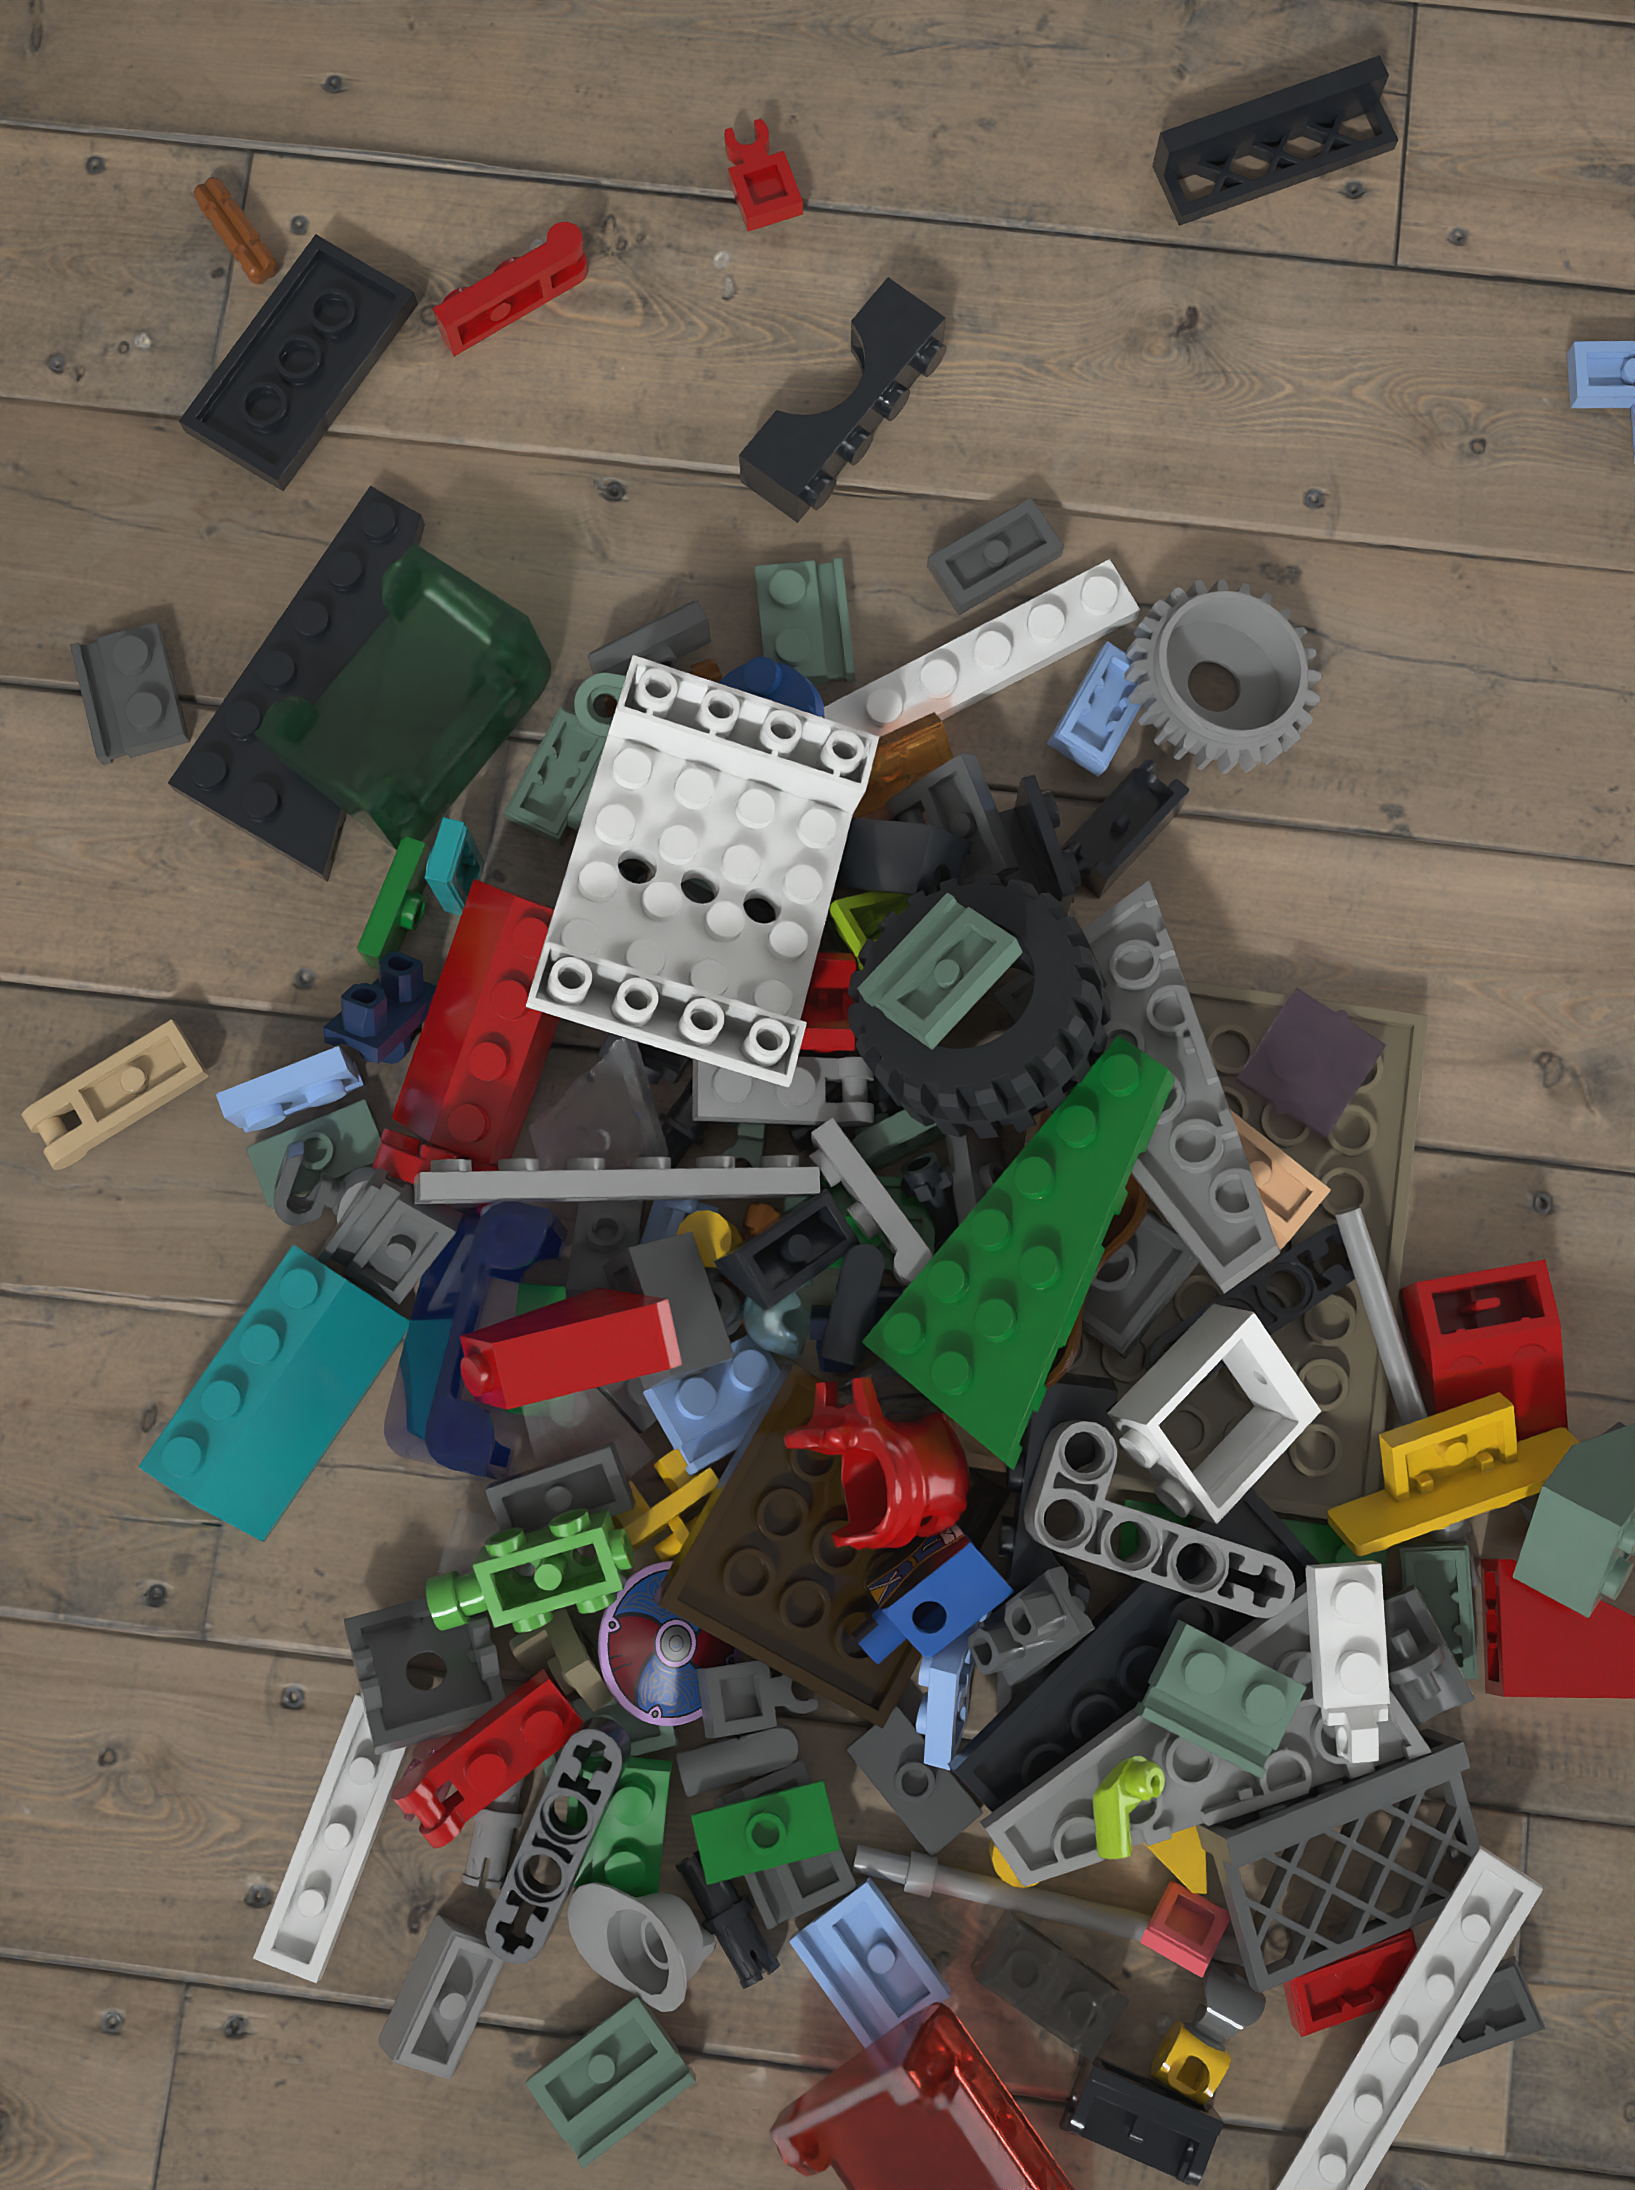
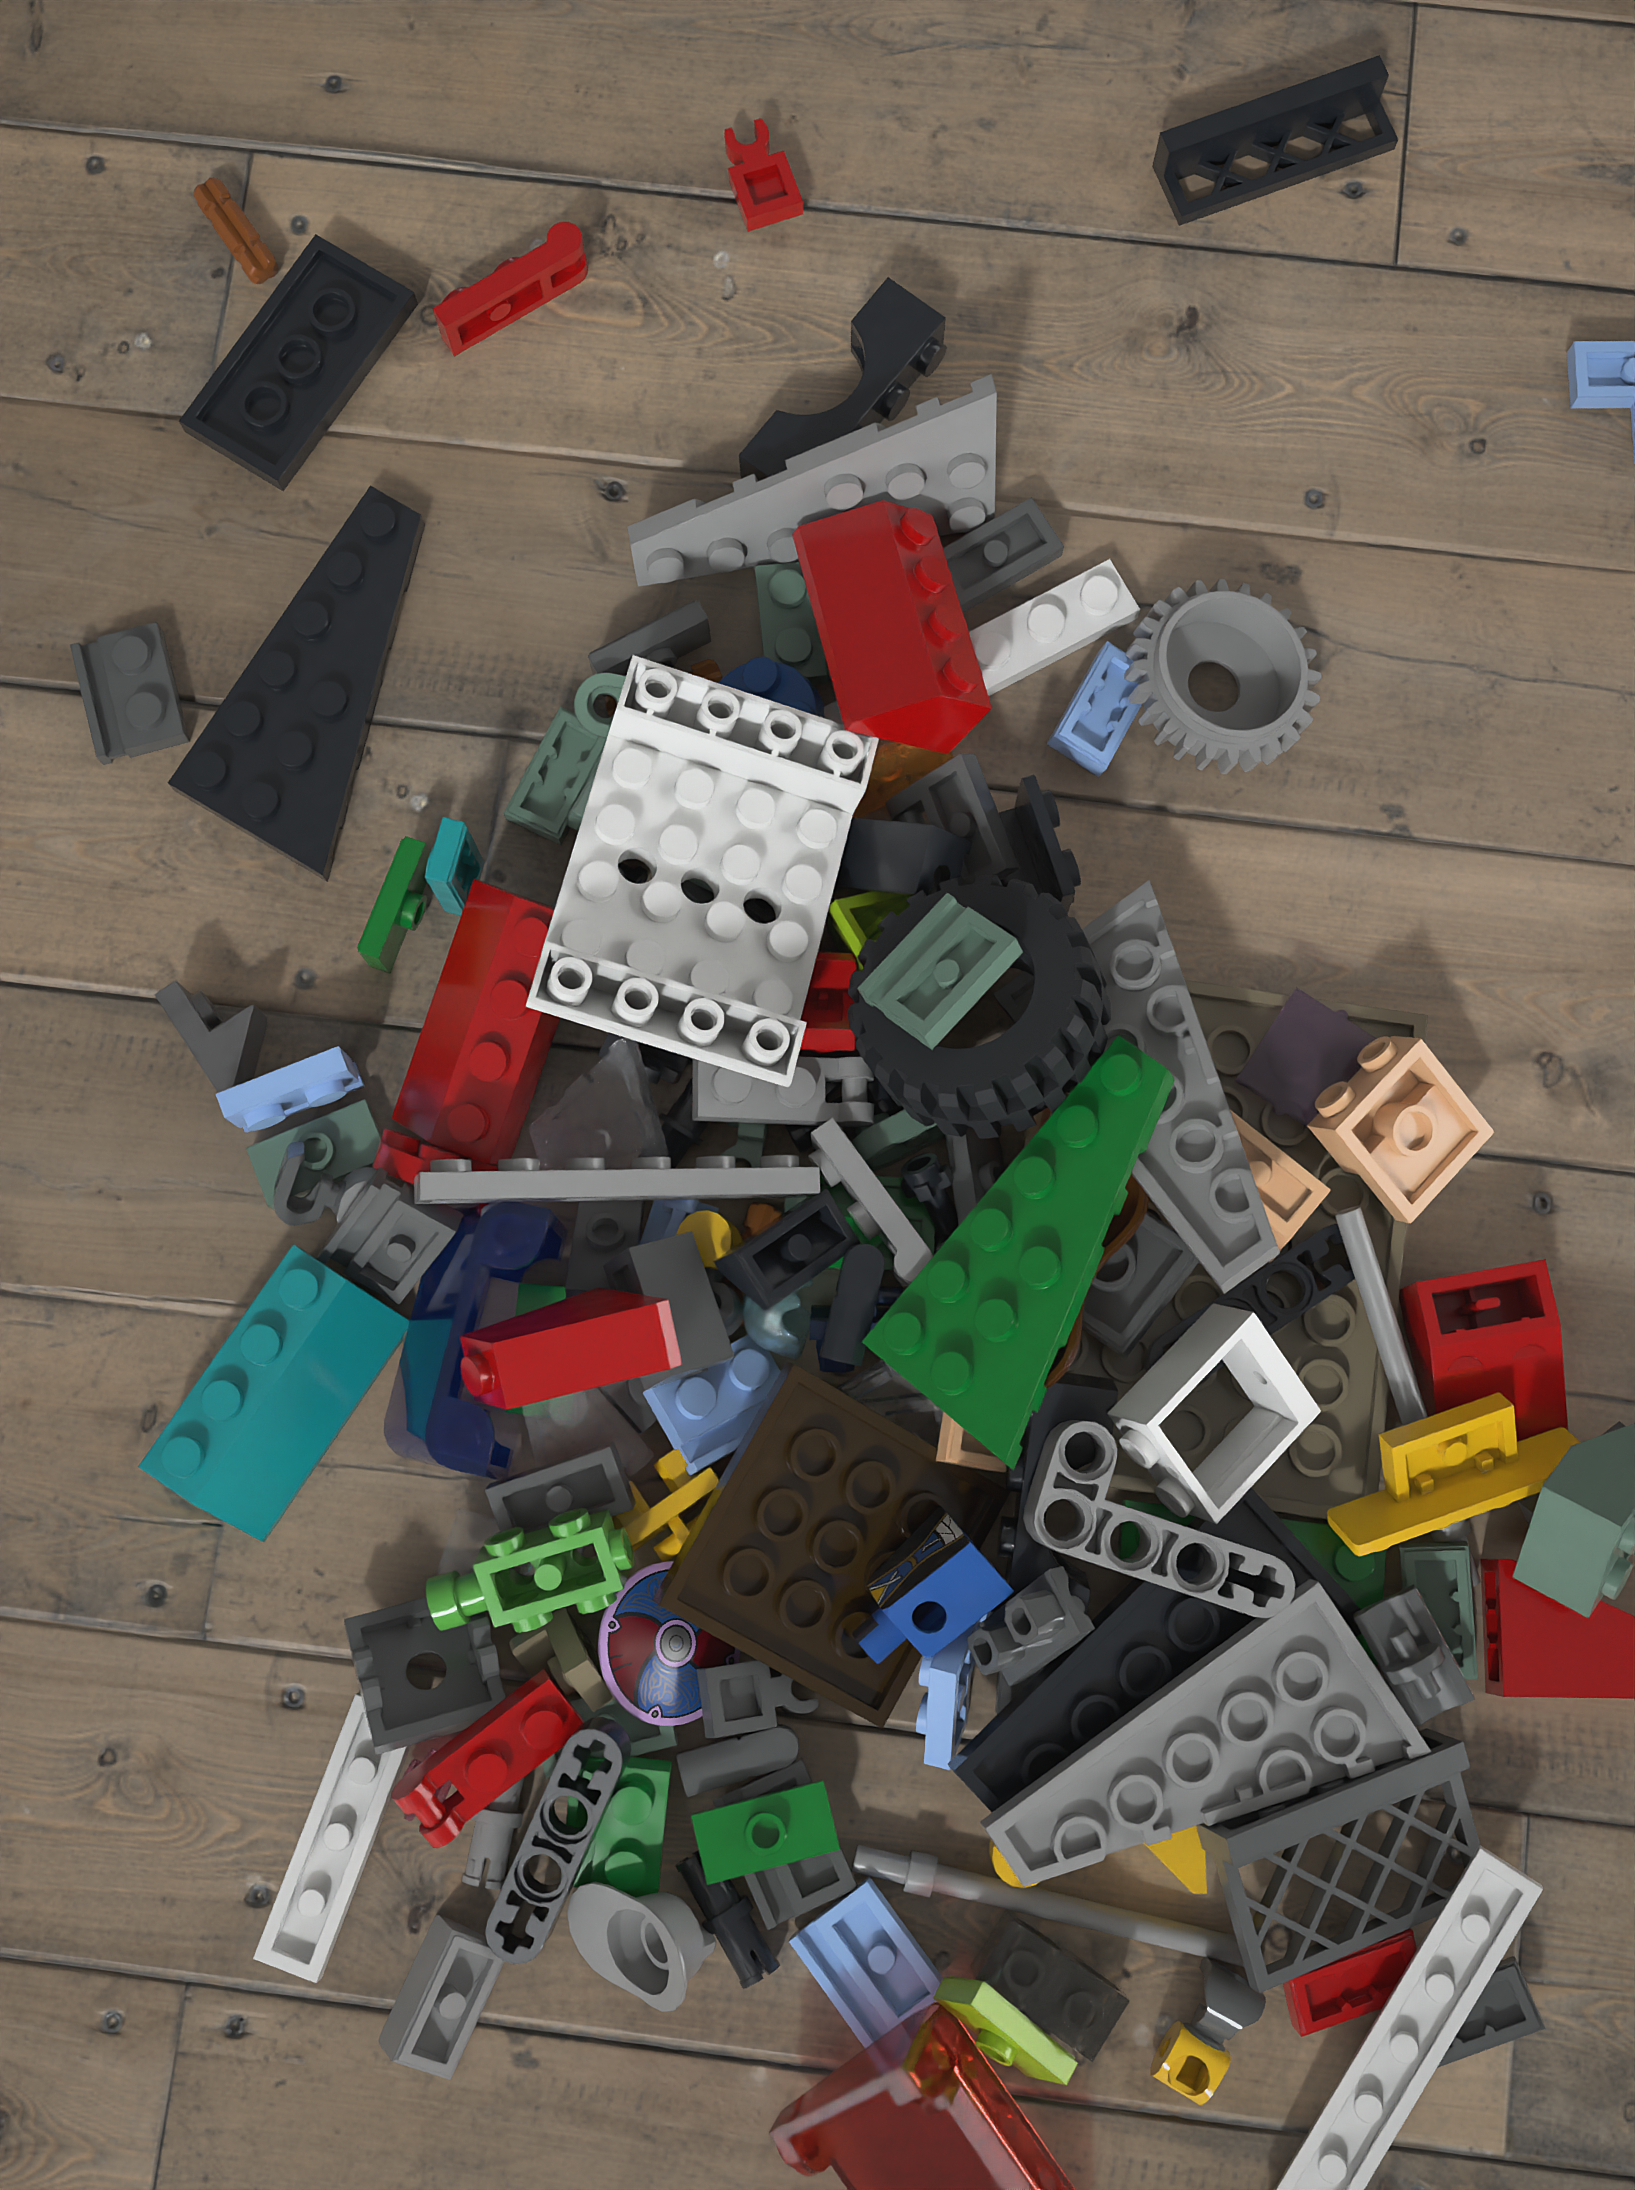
tan plate [22,1019,210,1170] -> none
clear green windscreen [254,543,552,850] -> none
dark blue hips [323,951,437,1064] -> none
sand green plate [525,1995,697,2169] -> none
red piece [784,1377,970,1550] -> none
dark grey plate [846,1705,983,1857] -> none
black hinge [1059,2052,1224,2187] -> none
black hinge [1061,759,1190,899] -> none
lime arm [1092,1756,1165,1859] -> none
sand green plate [1134,1620,1306,1779] -> none
coral tile [1140,1879,1230,1978] -> none
white hinge [1305,1560,1390,1763] -> none
none -> flat silver slope [154,980,268,1093]
none -> light grey wing [627,374,997,587]
none -> red slope [792,500,992,754]
none -> lime plate [933,1976,1078,2085]
none -> light nougat plate [1307,1036,1494,1224]

